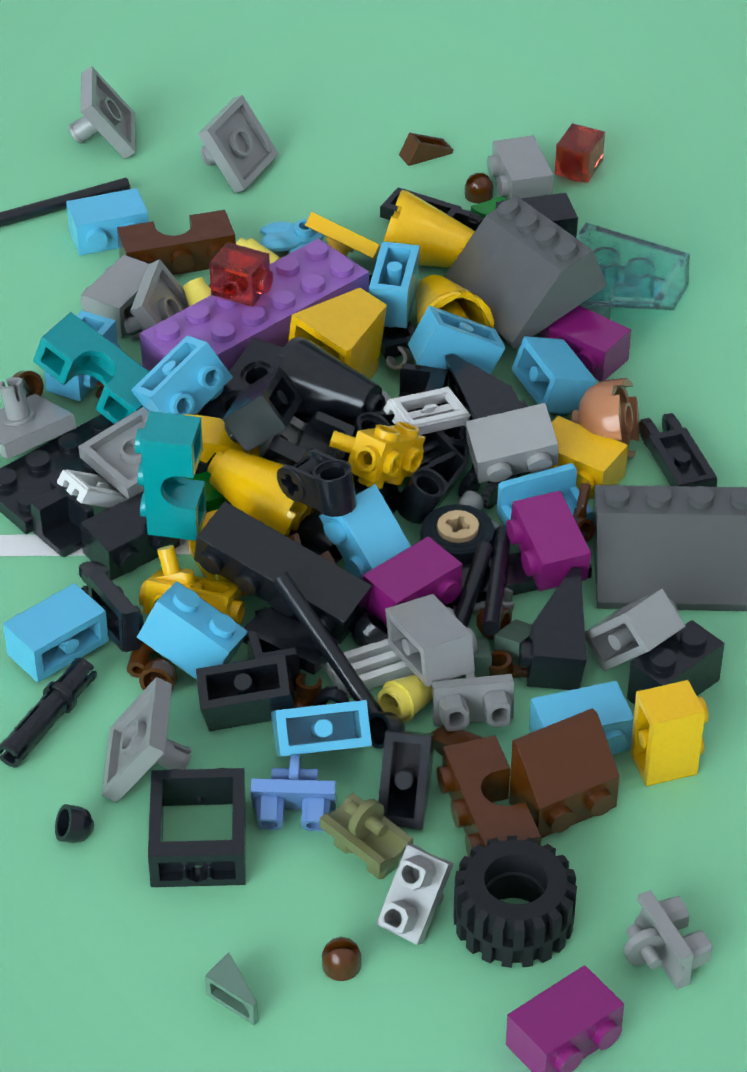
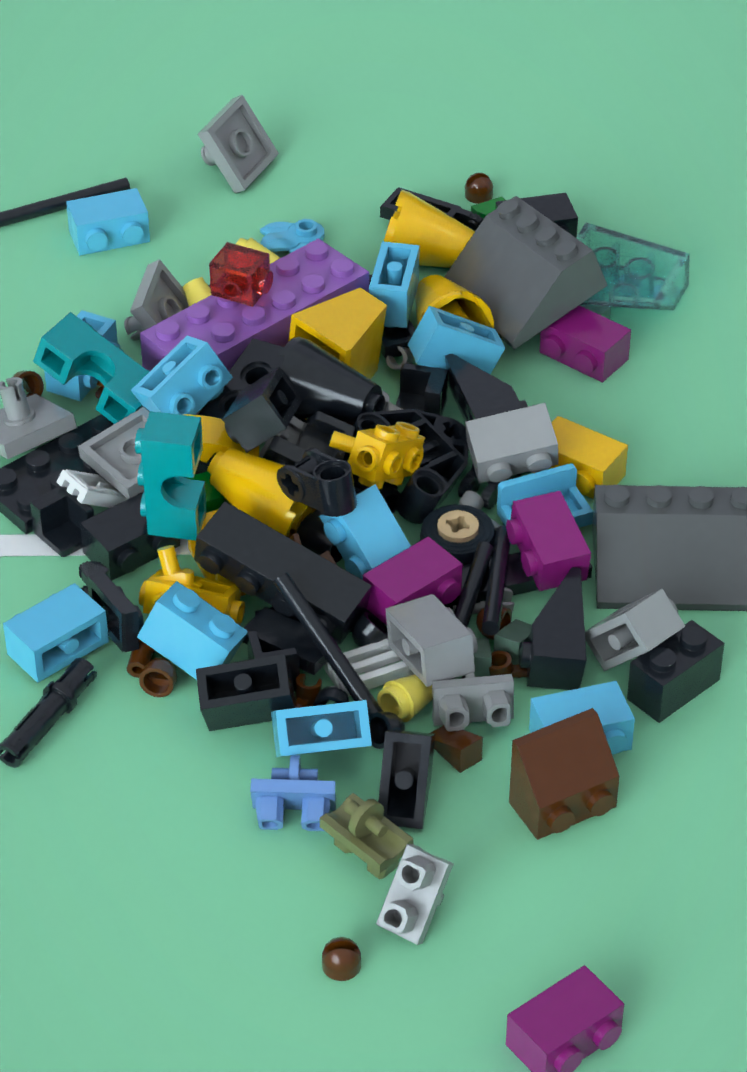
black hinge [55,804,94,843] -> none
light grey tile [69,66,136,159] -> none
light grey brick [81,255,148,339] -> none
light grey tile [101,677,192,803] -> none
reddish brown arch [117,209,236,275] -> none
black window [148,768,246,887] -> none
sand green piece [205,952,258,1025] -> none
yellow tile [305,212,381,260] -> none
white tile [383,387,471,435] -> none
reddish brown piece [399,132,453,166] -> none
reddish brown arch [436,735,541,857] -> none
black tyre [453,836,577,968] -> none
light grey brick [487,135,554,200] -> none
medium azure brick [511,336,597,416] -> none
clear red brick [555,123,605,183] -> none
nougat cylinder [572,378,639,459] -> none
reddish brown hand [573,483,595,542] -> none
light grey hips [623,890,712,989] -> none
yellow brick [630,680,709,786] -> none
black hinge [638,413,717,487] -> none

